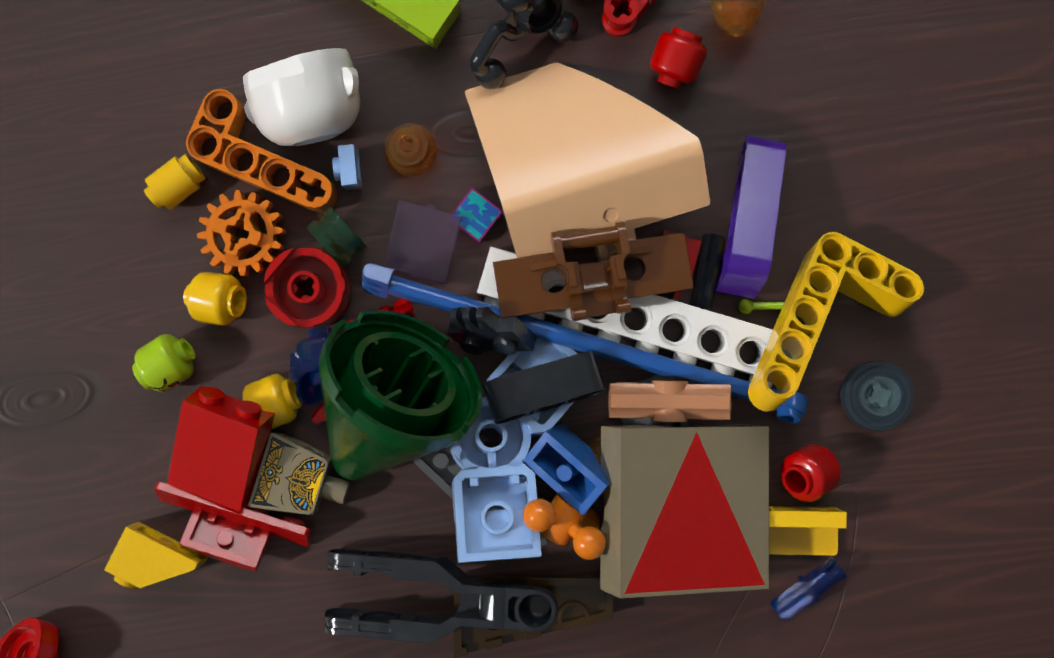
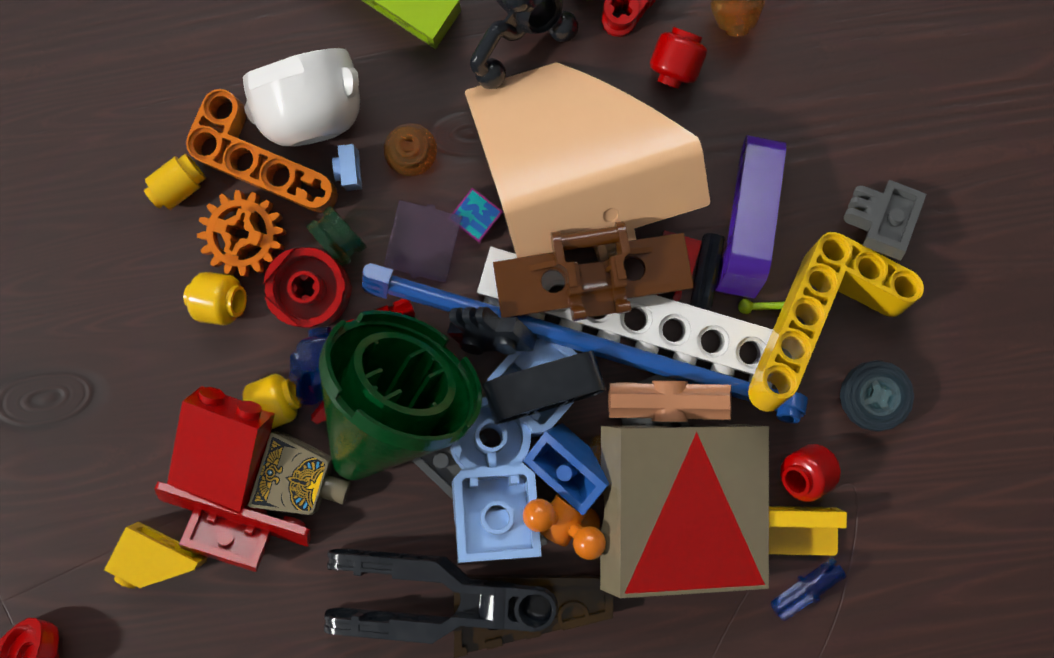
lime head [132,334,195,393] -> none
none -> dark grey hinge [844,180,927,261]

